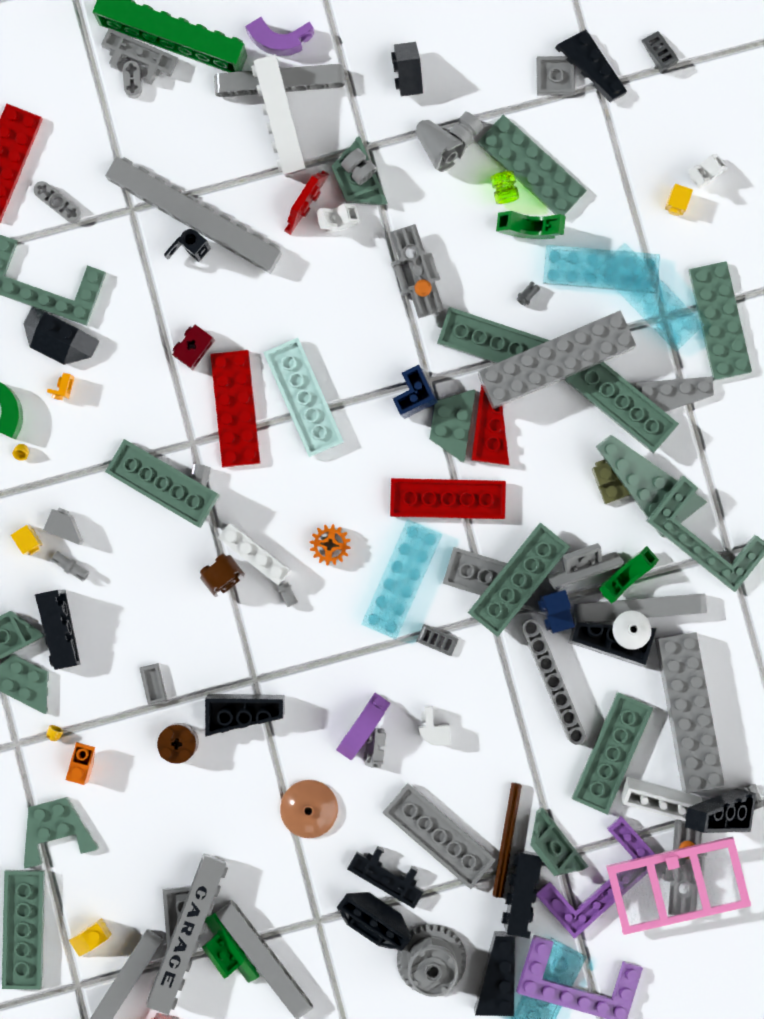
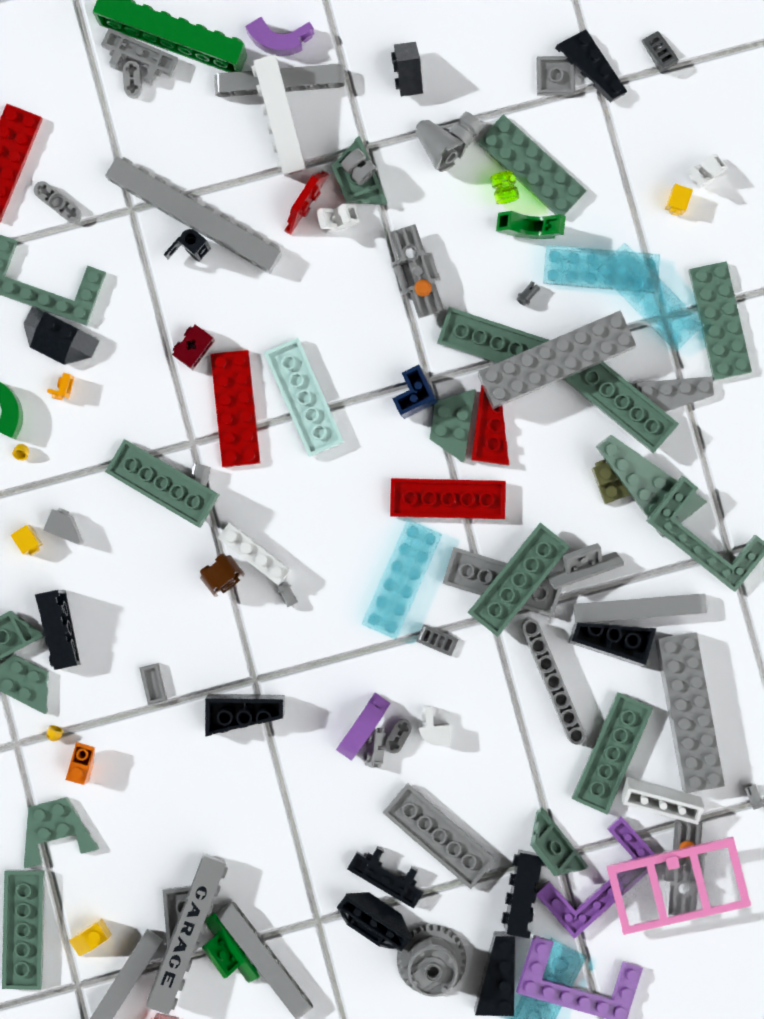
light grey pin [51,551,90,582] -> none
reddish brown brick [157,723,199,764] -> none
nougat dish [280,780,338,838] -> none
orange gear [309,524,351,566] -> none
reddish brown axle [493,782,522,898] -> none
dark blue brick [538,590,575,634] -> none
green arch [599,546,659,604] -> none
white dish [612,611,651,650] -> none
black wedge [685,788,756,833] -> none
none -> light grey beam [385,719,412,754]

